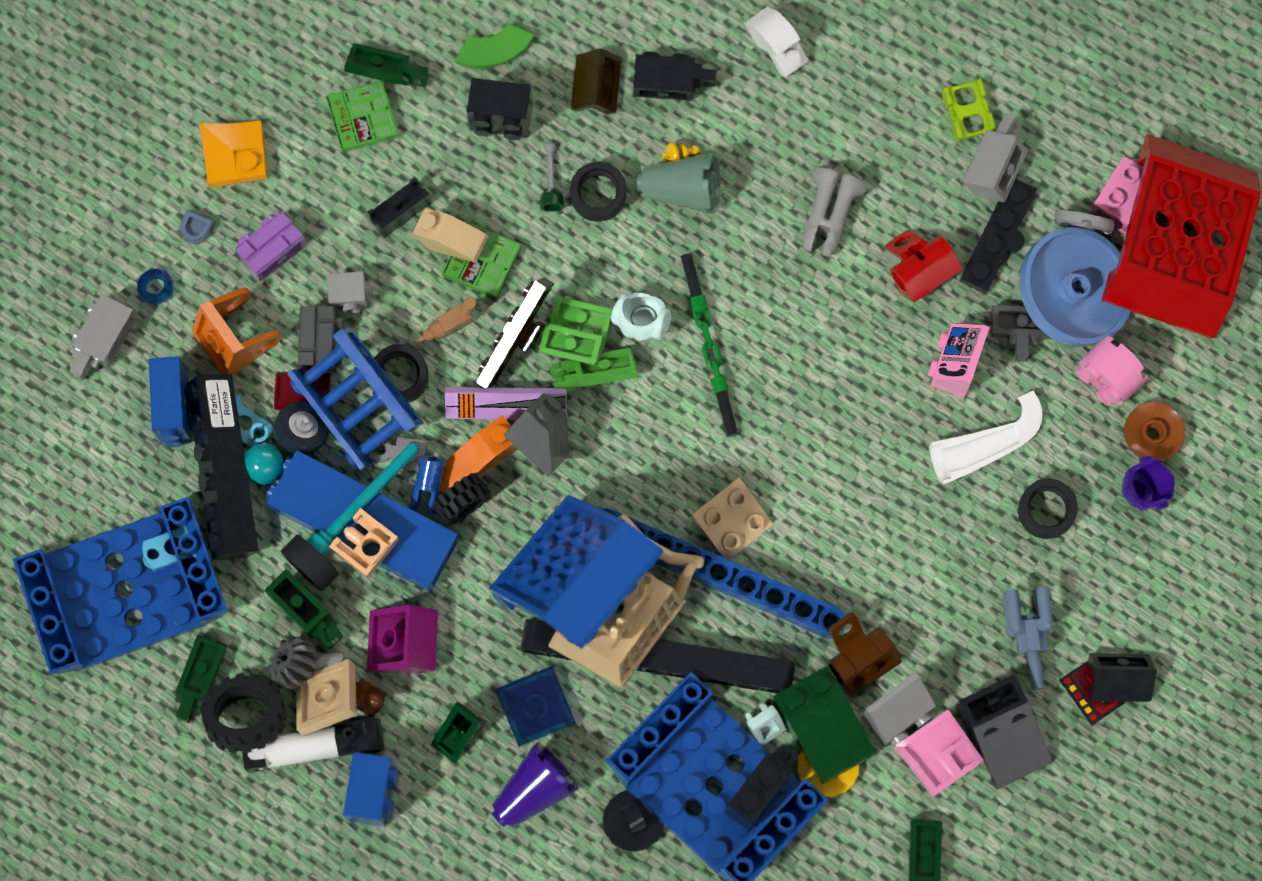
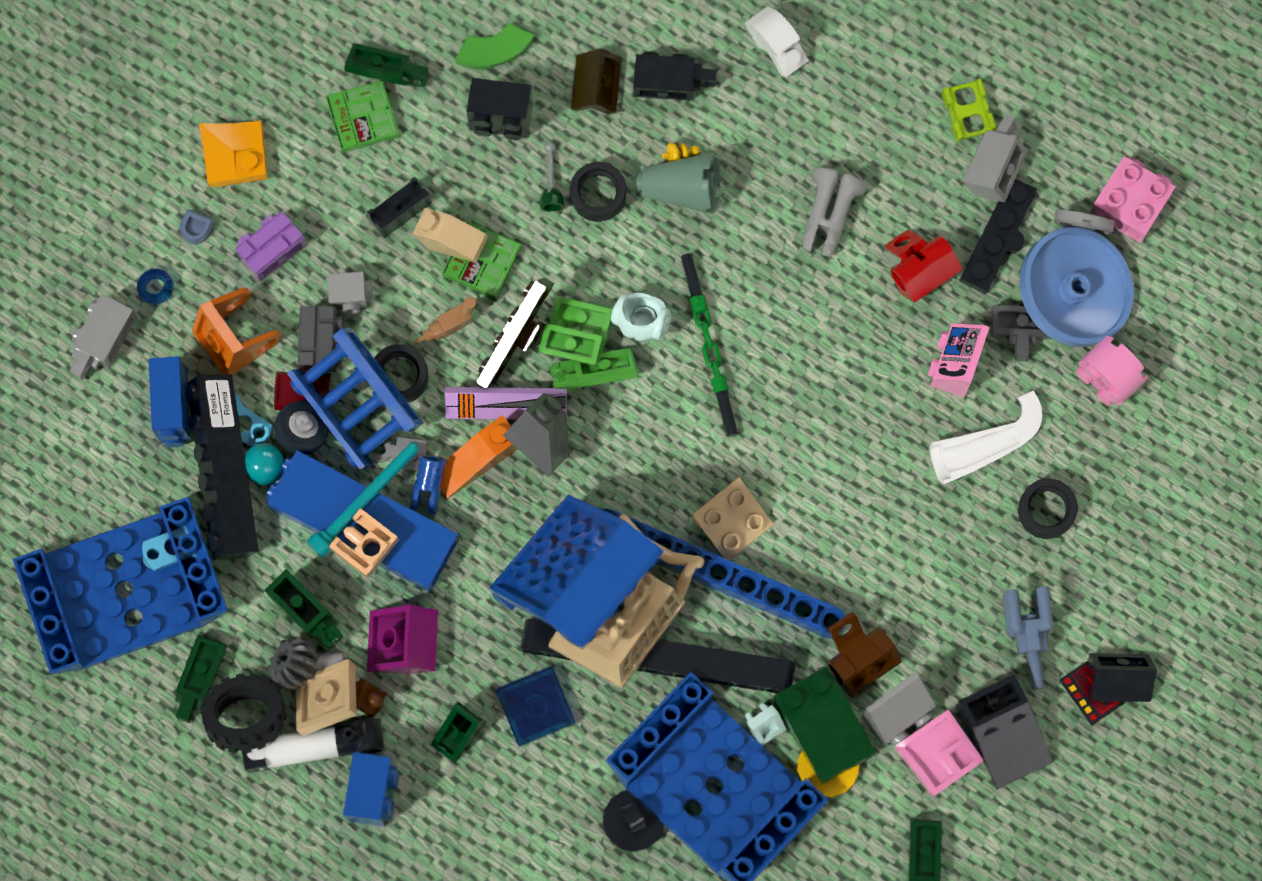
black tyre [281,535,339,591] -> none
black tyre [433,473,491,526] -> none
dark purple cone [492,742,579,828] -> none
black hinge [724,744,798,831] -> none
red slope [1101,134,1261,339] -> none
dark purple cap [1121,455,1175,511] -> none
dark orange dish [1124,402,1185,461] -> none

